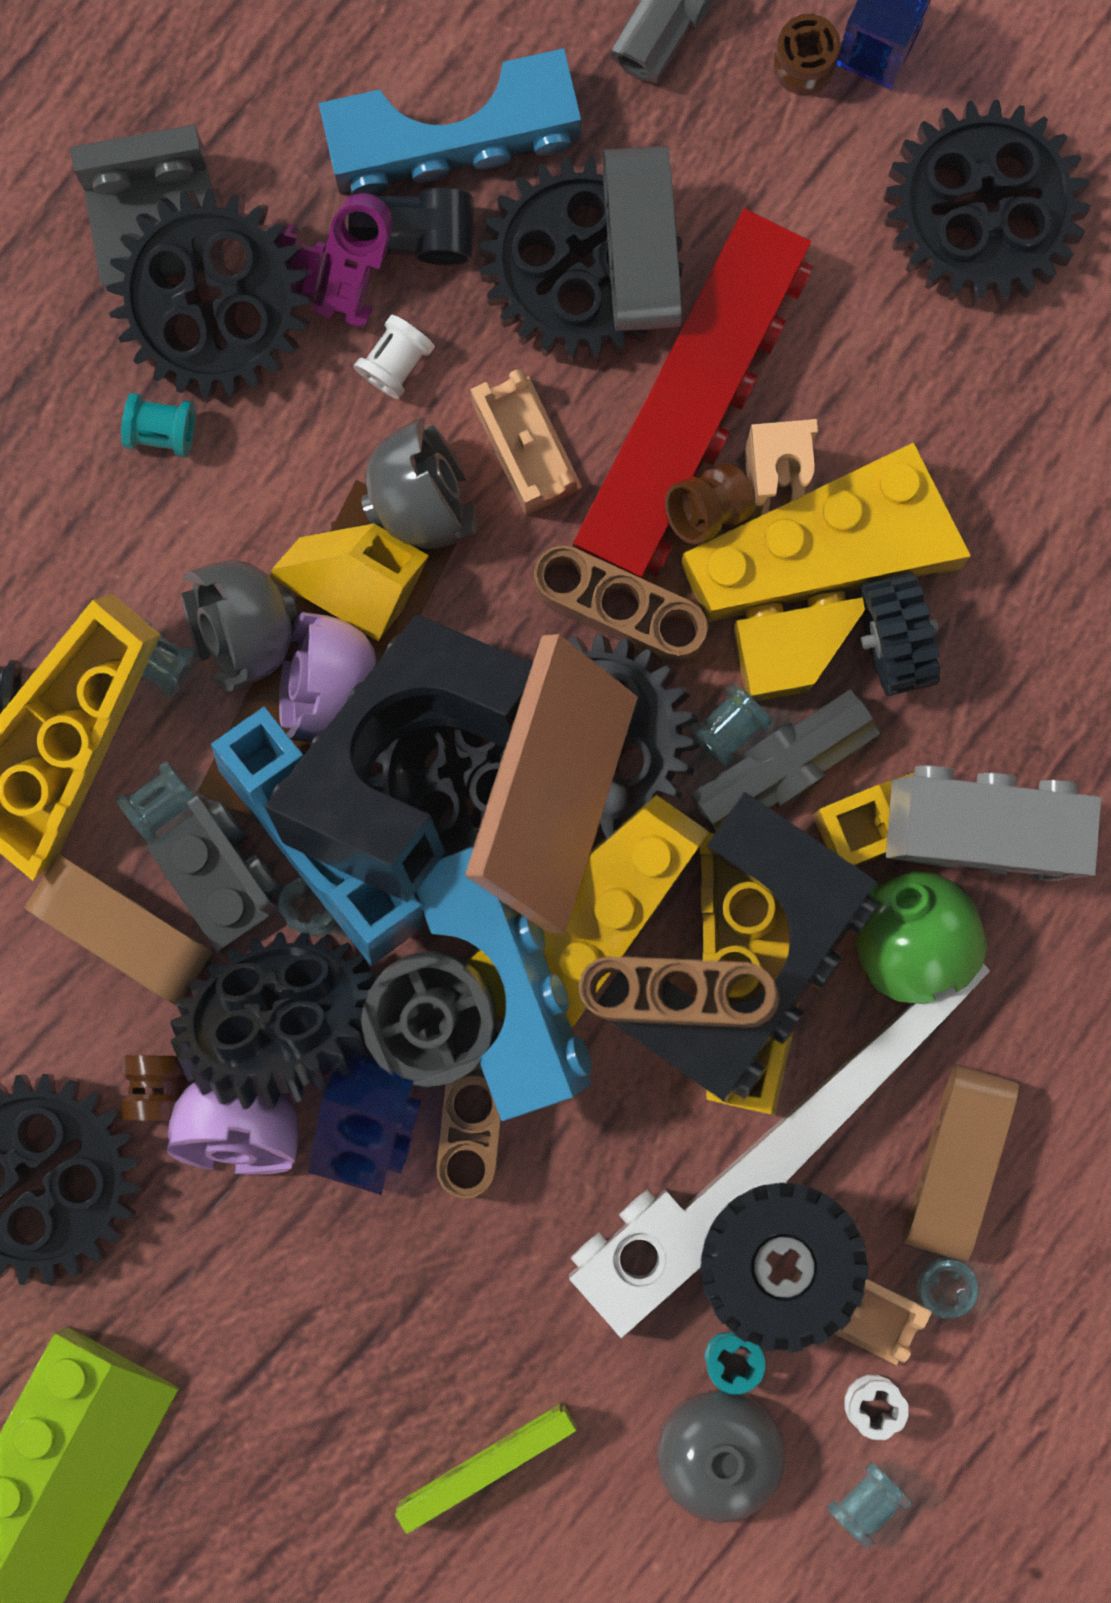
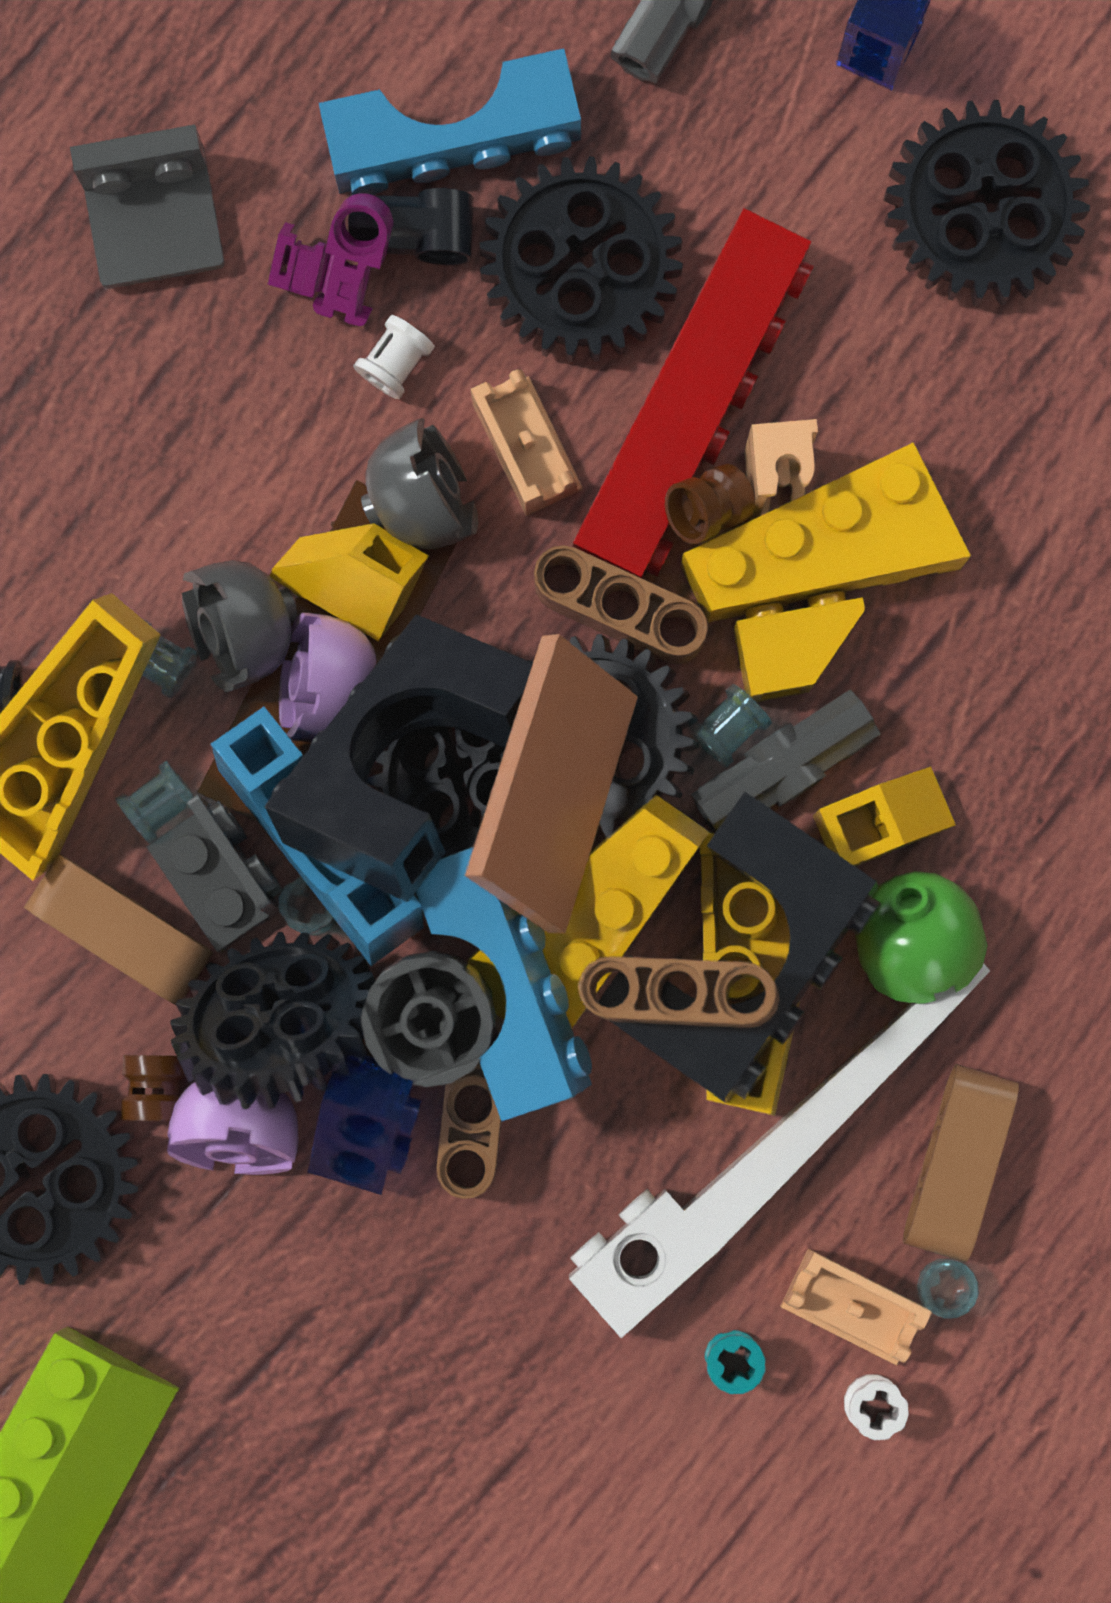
black gear [107,188,314,397] -> none
teal bush [121,393,196,458] -> none
lime tile [395,1403,576,1535] -> none
dark grey beam [603,146,681,331] -> none
dark grey cylinder [656,1389,786,1523] -> none
black bush [700,1182,869,1353] -> none
reddish brown wheel [774,14,840,95] -> none
clear light blue bush [826,1461,914,1550] -> none
black wheel [860,572,941,696] -> none
light grey wedge [886,766,1101,882] -> none

